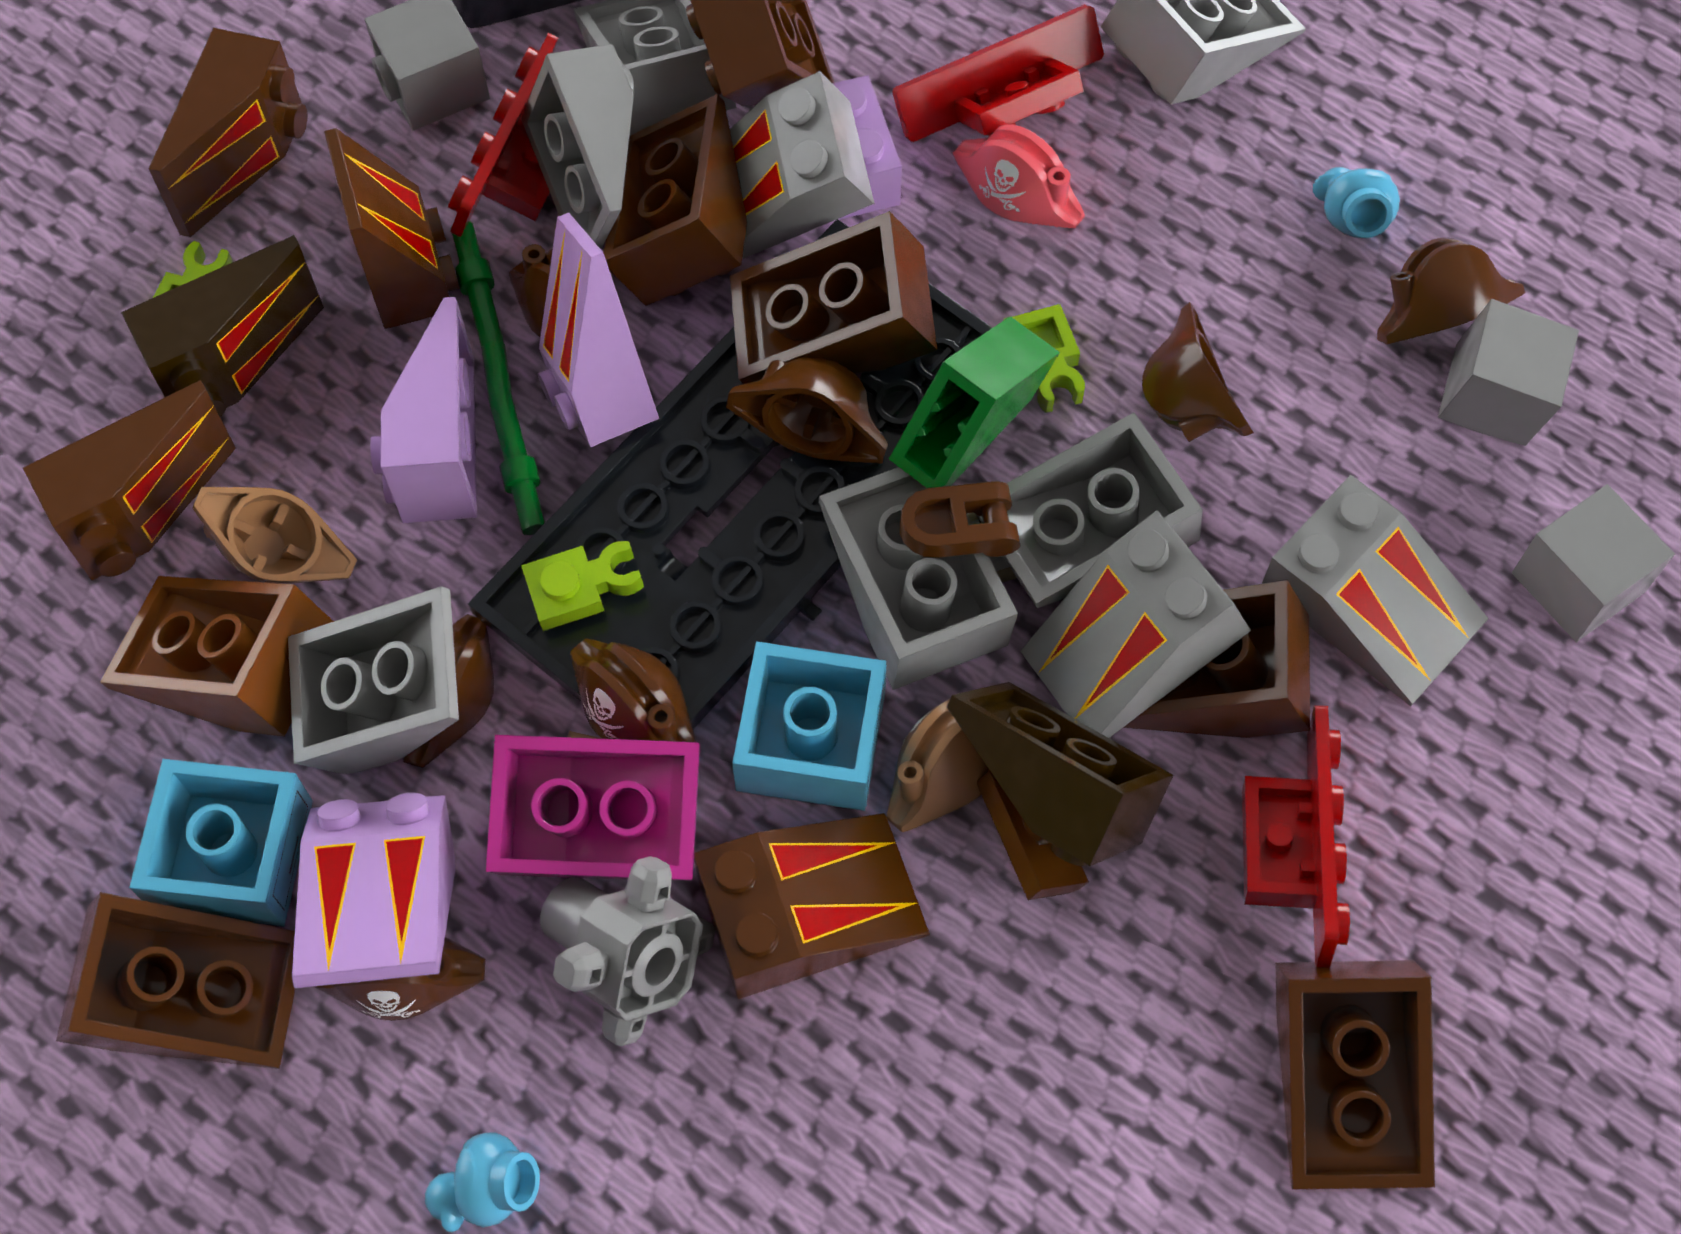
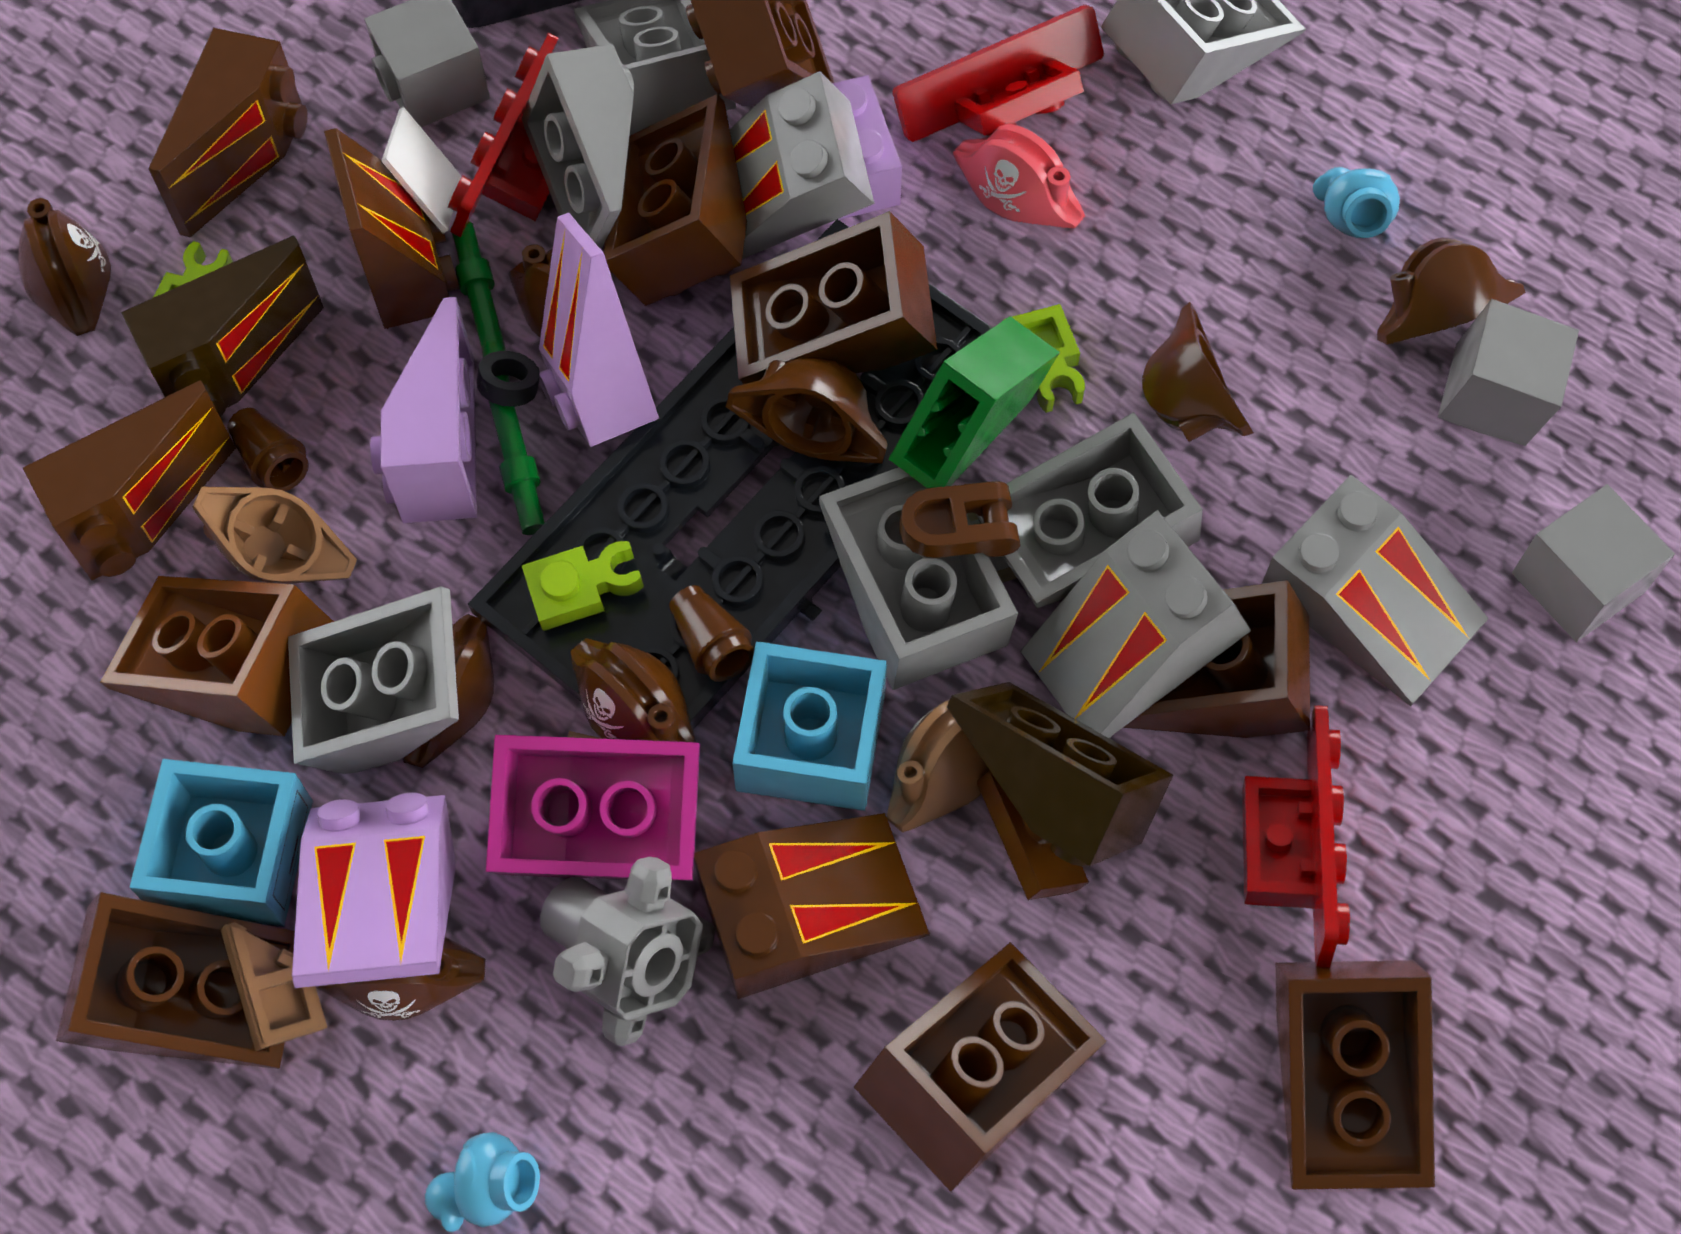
none -> reddish brown hat [18,198,111,336]
none -> medium nougat tile [220,922,327,1051]
none -> reddish brown cone [227,407,309,491]
none -> white window [381,107,461,234]
none -> black piece [476,351,540,407]
none -> reddish brown cone [669,585,754,682]
none -> reddish brown slope [854,942,1107,1192]

